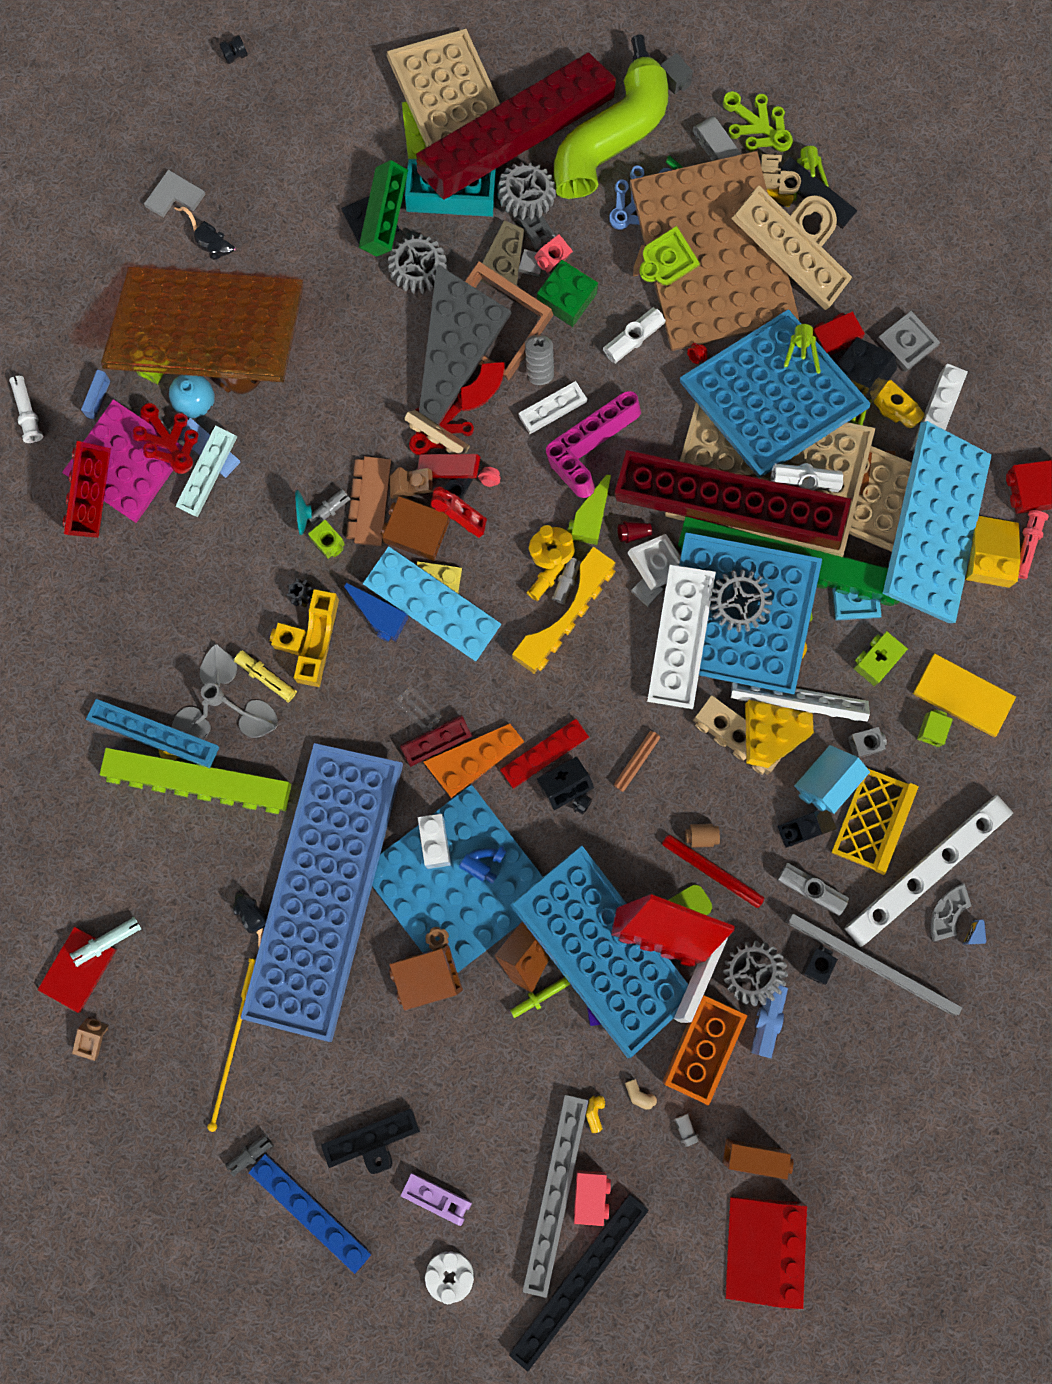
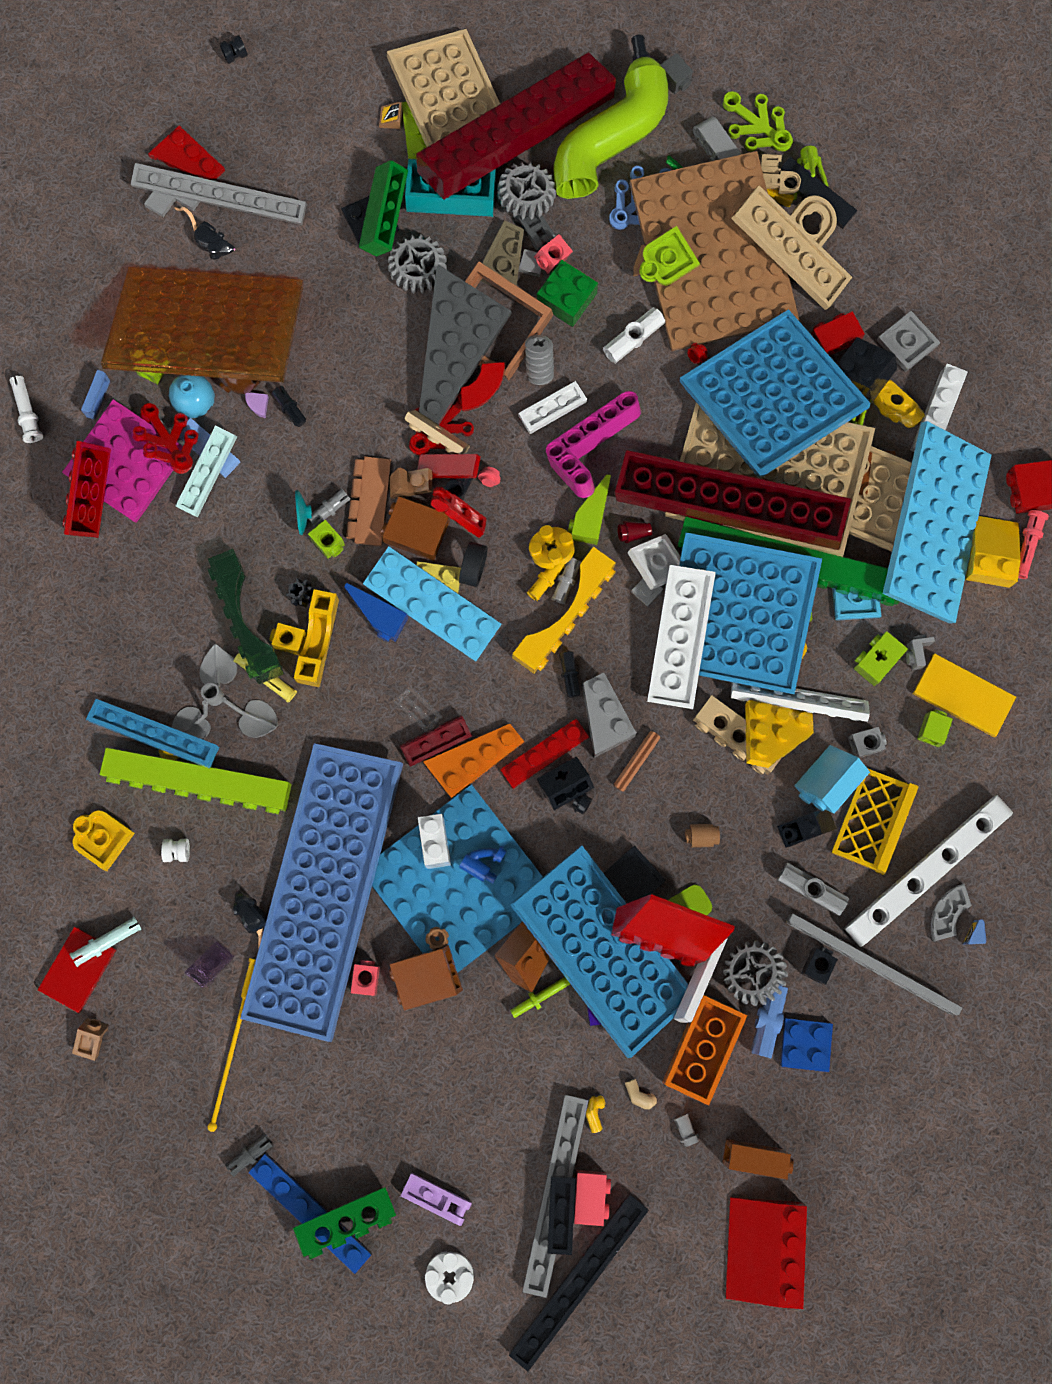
black plate [321,1108,420,1174] -> none
red axle [662,835,765,908] -> none
light grey gear [709,569,772,632] -> none
white piece [771,463,843,492] -> none
lime plant [784,324,821,374] -> none
none -> yellow plate [73,810,135,871]
none -> light grey plate [131,163,307,225]
none -> red wing [148,126,225,181]
none -> white wheel [161,839,190,862]
none -> clear purple slope [185,941,234,989]
none -> clear green arch [207,549,284,685]
none -> lavender tile [245,393,269,418]
none -> black axle [272,386,306,427]
none -> green brick [292,1187,396,1260]
none -> coral brick [351,960,380,996]
none -> slope [379,102,403,129]
none -> black tyre [459,542,488,587]
none -> black plate [547,1176,576,1255]
none -> black axle [559,651,580,698]
none -> light grey wedge [582,673,636,758]
none -> black plate [604,845,666,904]
none -> blue plate [780,1018,833,1072]
none -> light grey bracket [906,635,935,670]

